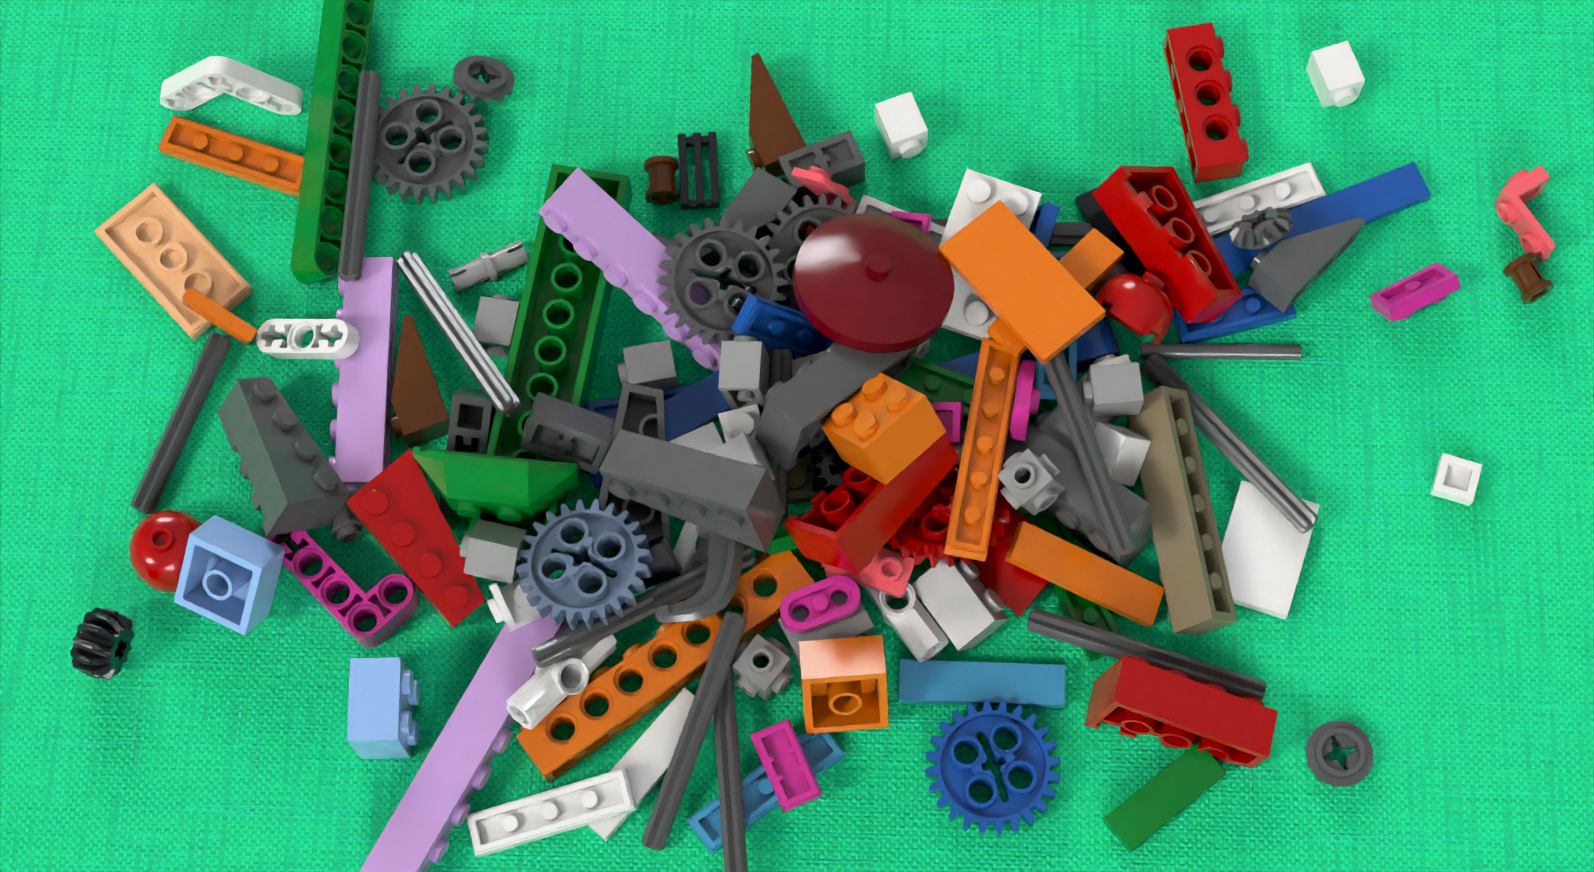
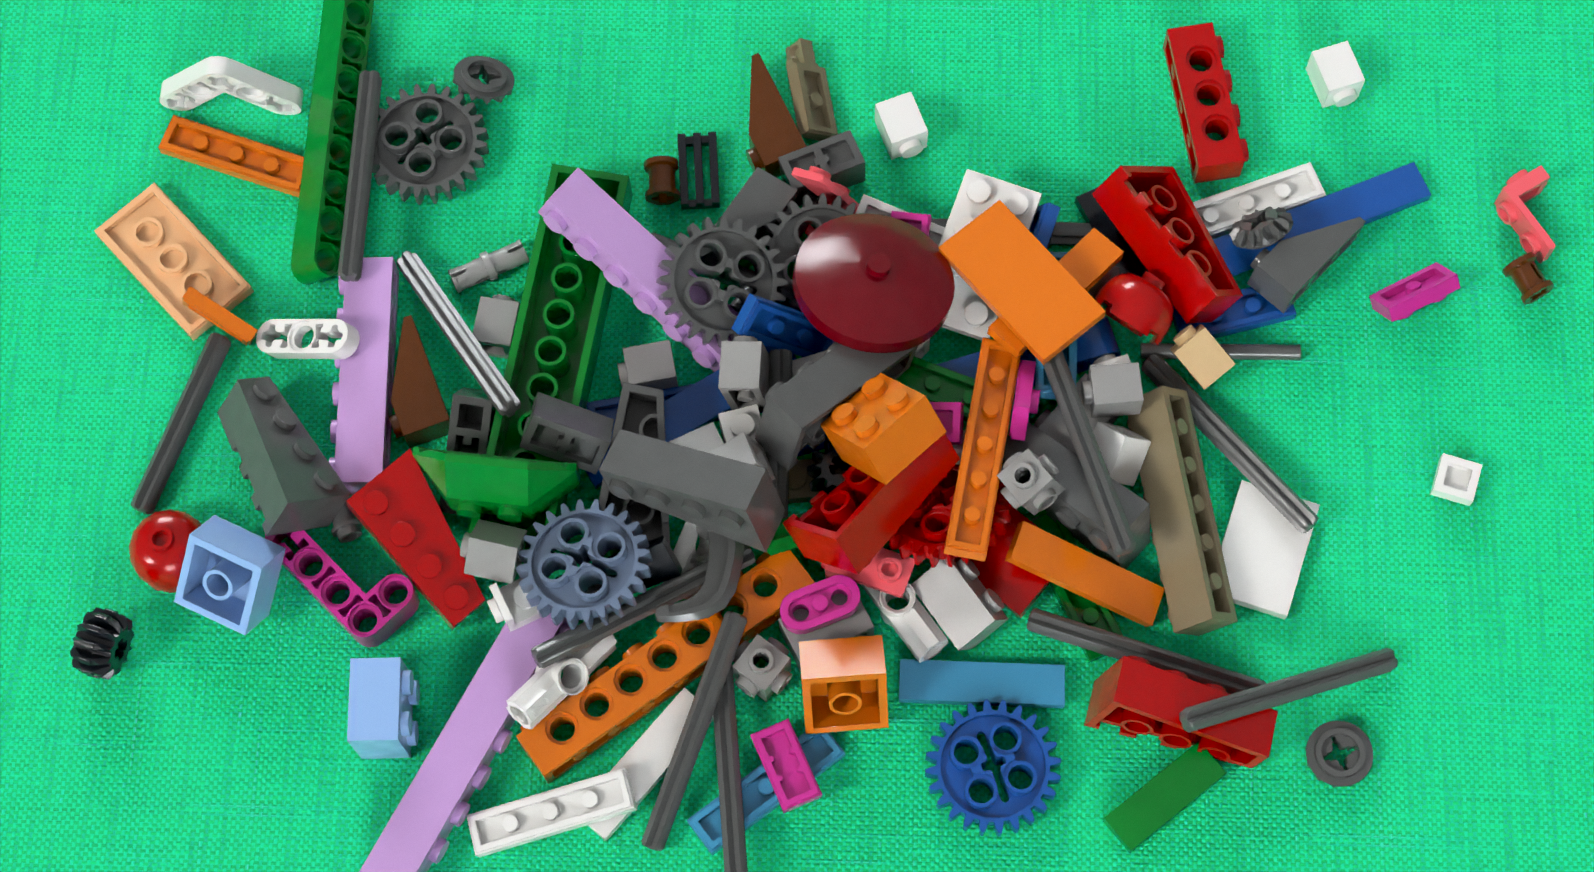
none -> dark tan hinge [786,38,838,141]
none -> tan brick [1170,324,1235,390]
none -> dark grey axle [1179,648,1398,732]

